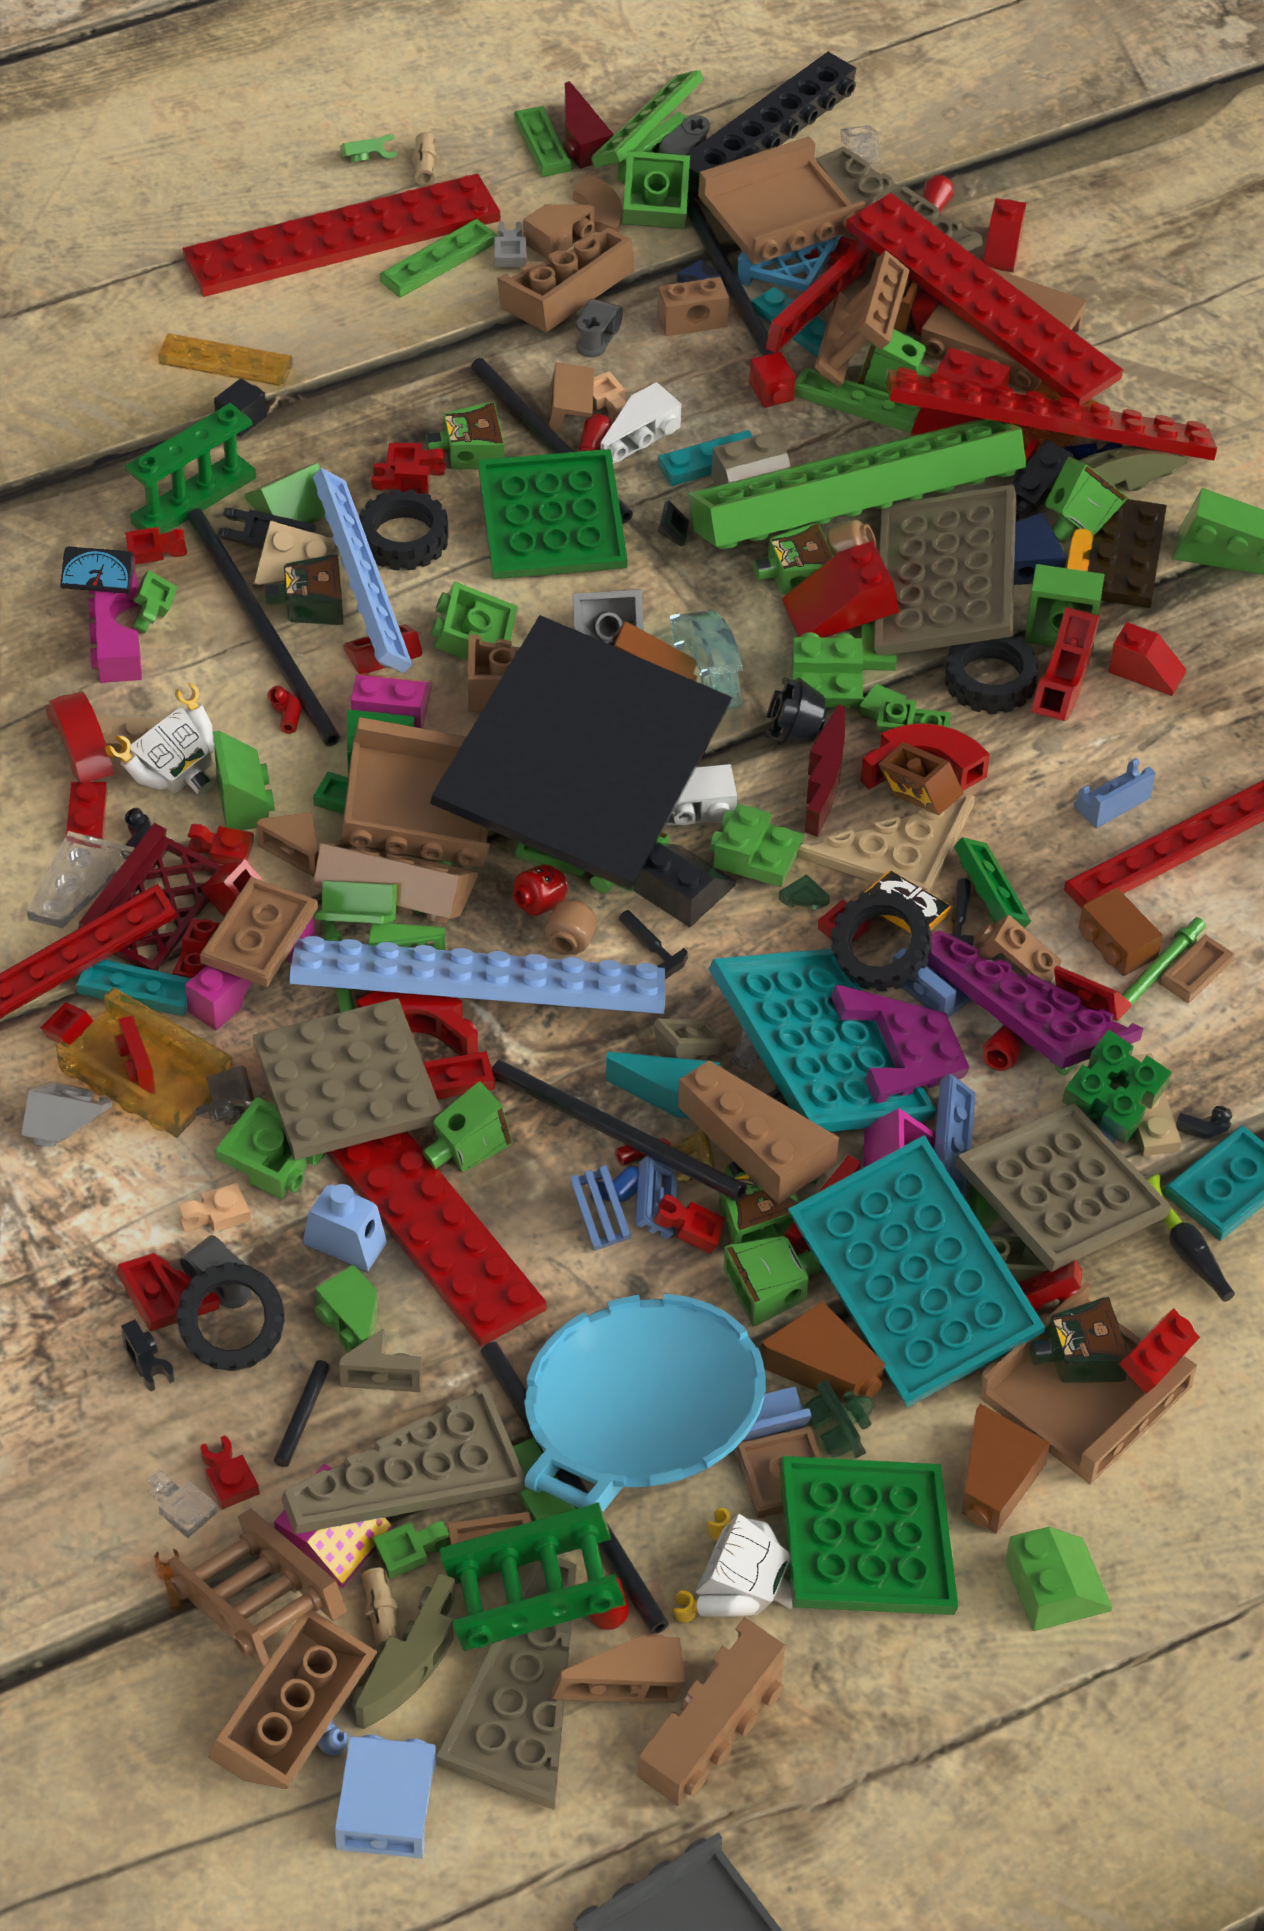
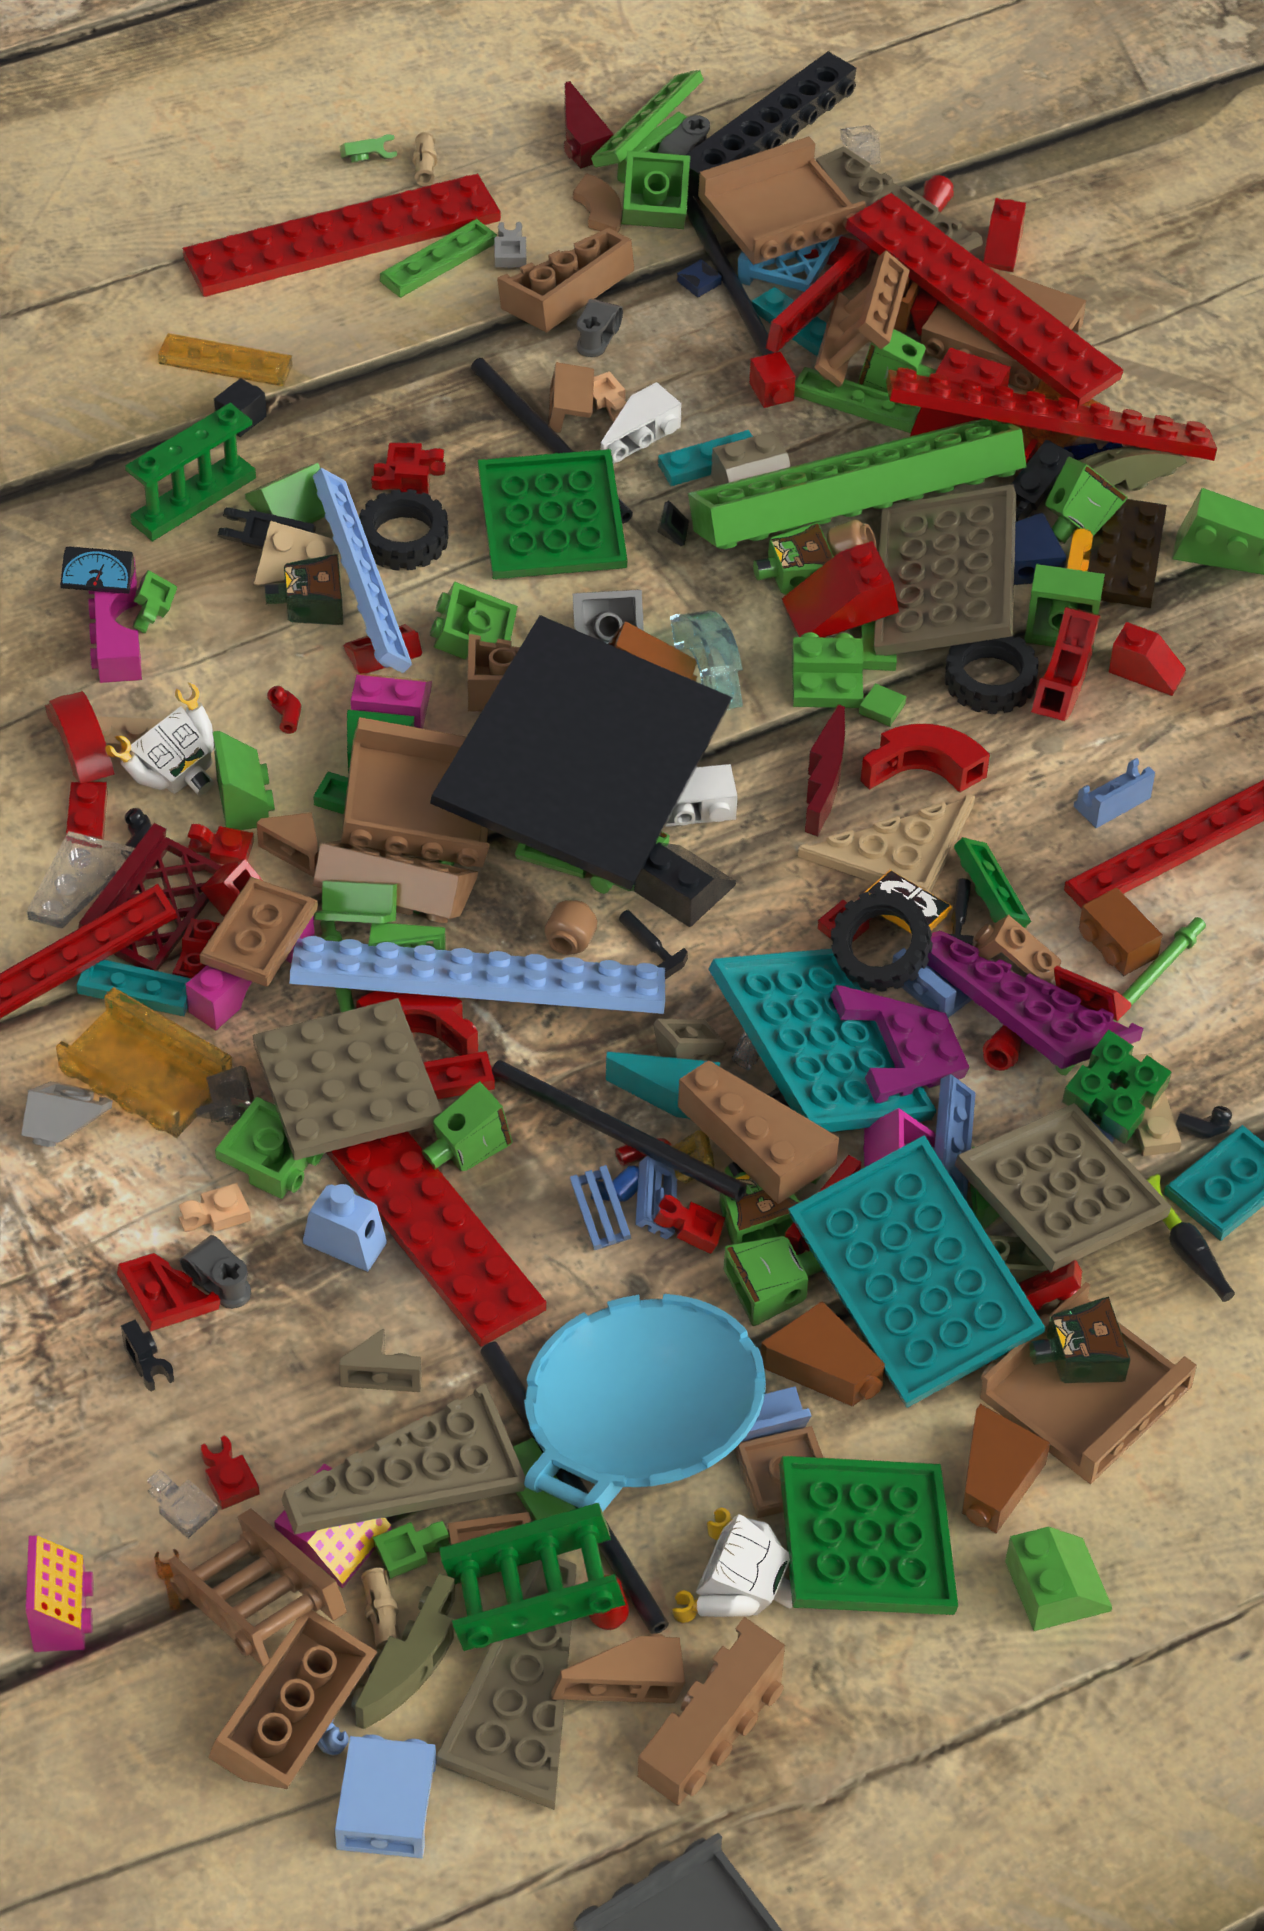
red plate [40,1002,94,1047] -> none
red plate [114,1015,156,1097] -> none
red plate [125,527,187,565] -> none
black tyre [177,1262,285,1371] -> none
black piece [187,508,340,746] -> none
black bar [274,1360,330,1467] -> none
bright green slope [314,1264,378,1352] -> none
torso [426,402,504,469] -> none
red head [513,864,568,916] -> none
bright green tile [514,106,571,177] -> none
medium nougat slope [523,204,595,260] -> none
red cone [579,414,613,452] -> none
medium nougat brick [658,277,729,336] -> none
bright green plate [710,804,804,887] -> none
black cone [765,677,826,745] -> none
clear green tile [778,874,830,909] -> none
clear green hips [802,1380,874,1458] -> none
bright green slope [877,697,951,732] -> none
dark orange brick [879,742,963,815] -> none
red plate [1119,1308,1200,1394] -> none
medium nougat tile [1159,934,1234,1004] -> none
none -> slope [26,1535,94,1652]

